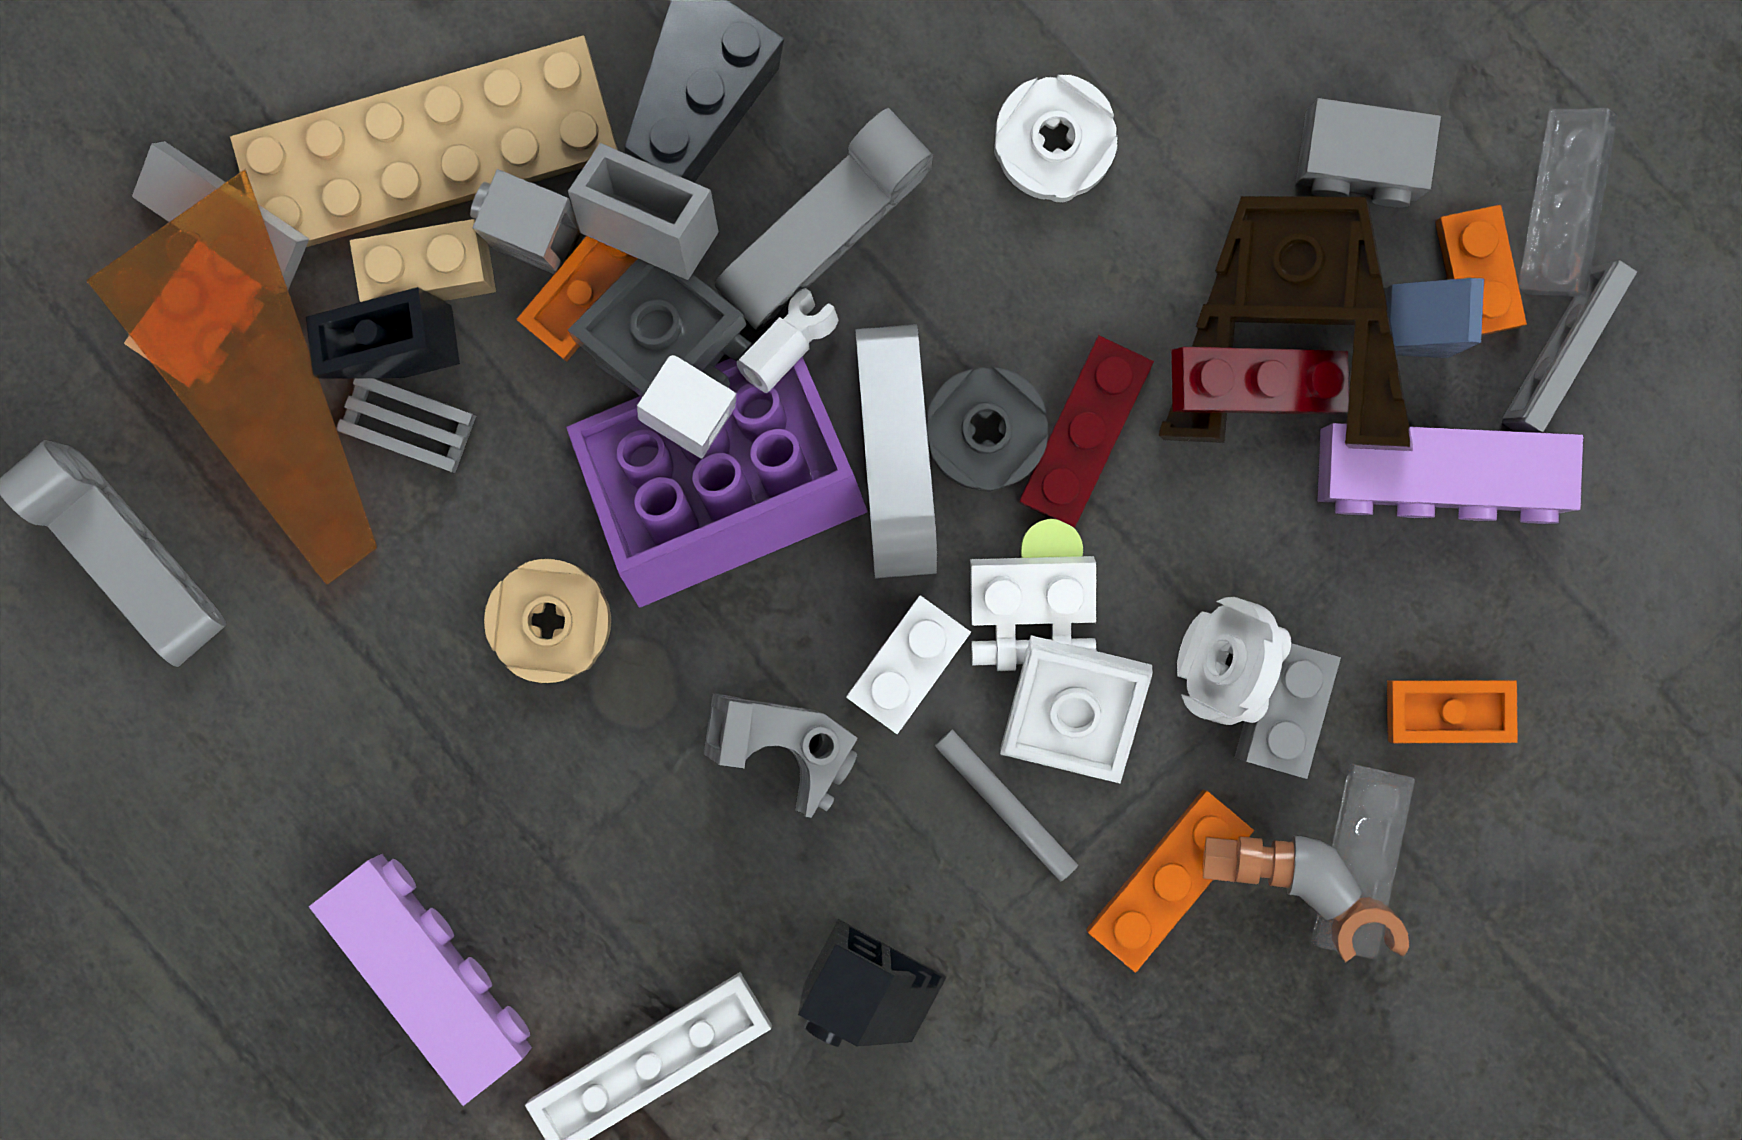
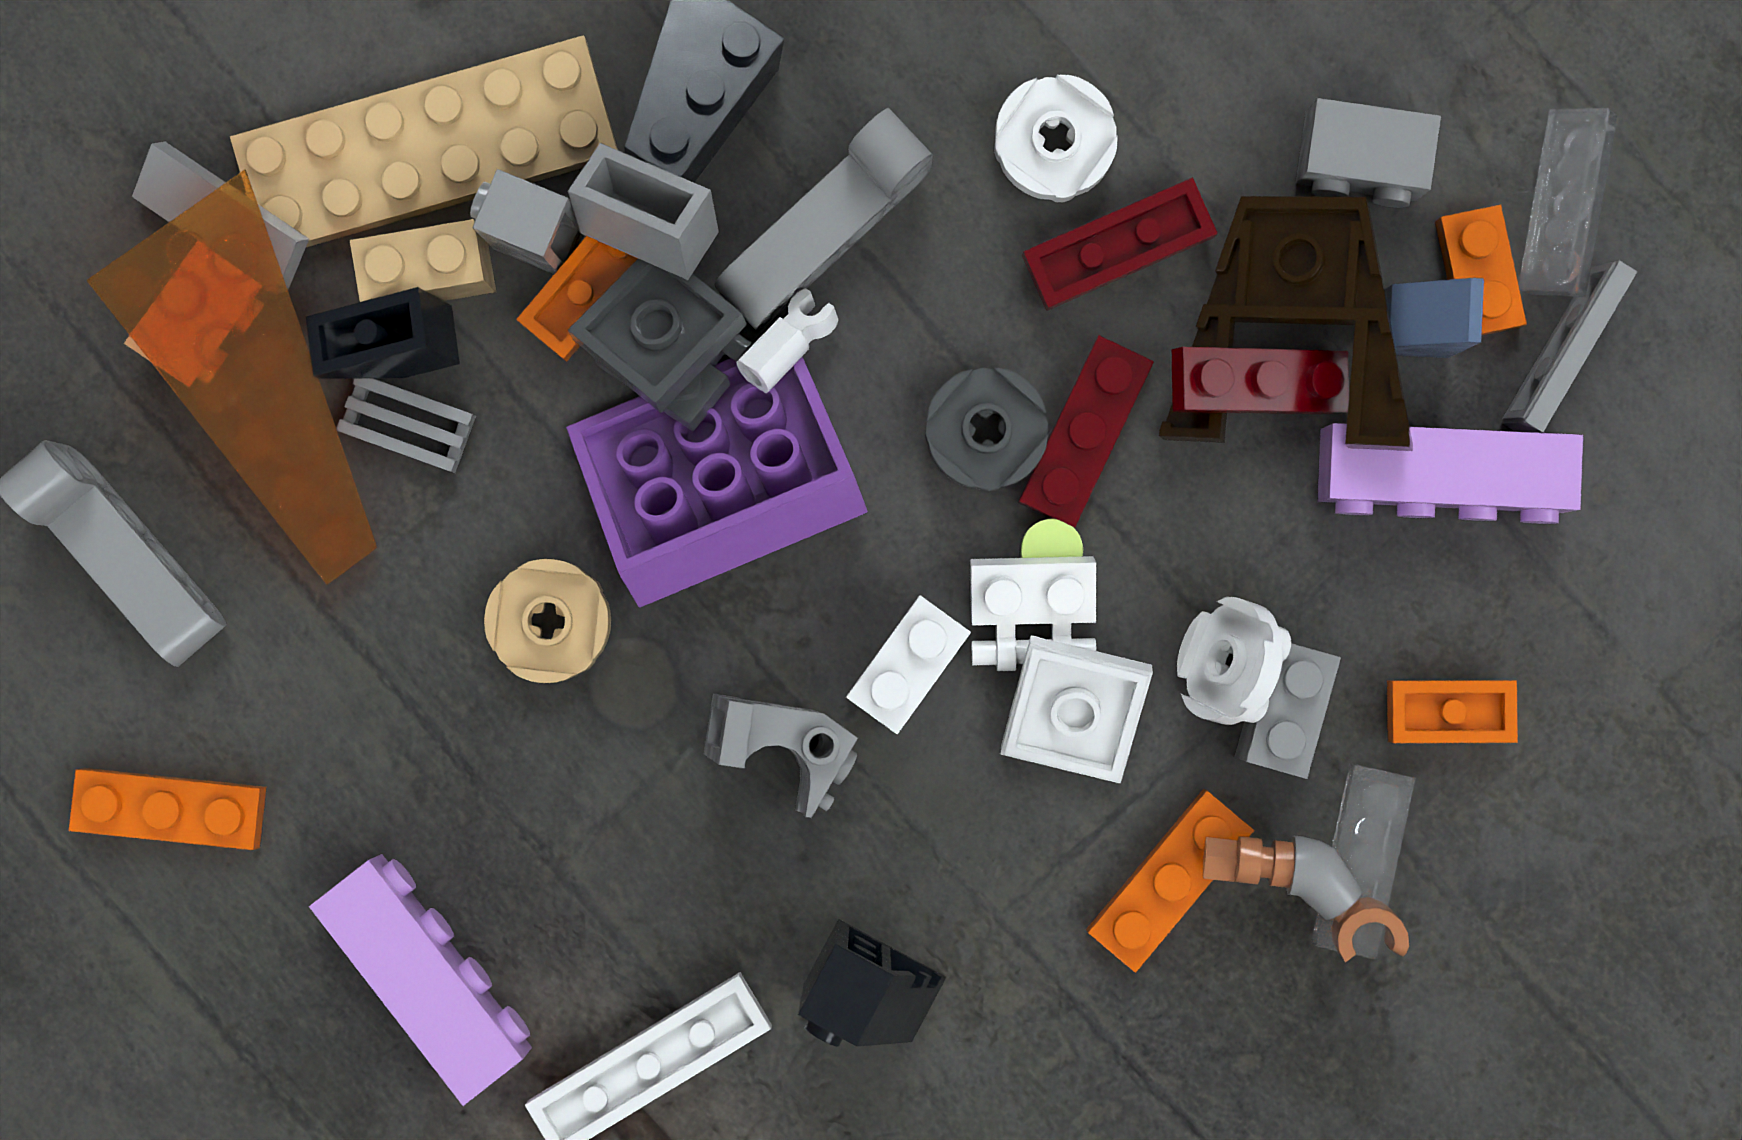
white panel [637,355,737,459] -> none
beam [855,324,937,579] -> none
light grey bar [935,729,1078,882] -> none
none -> orange plate [69,768,267,850]
none -> dark red plate [1022,177,1218,311]

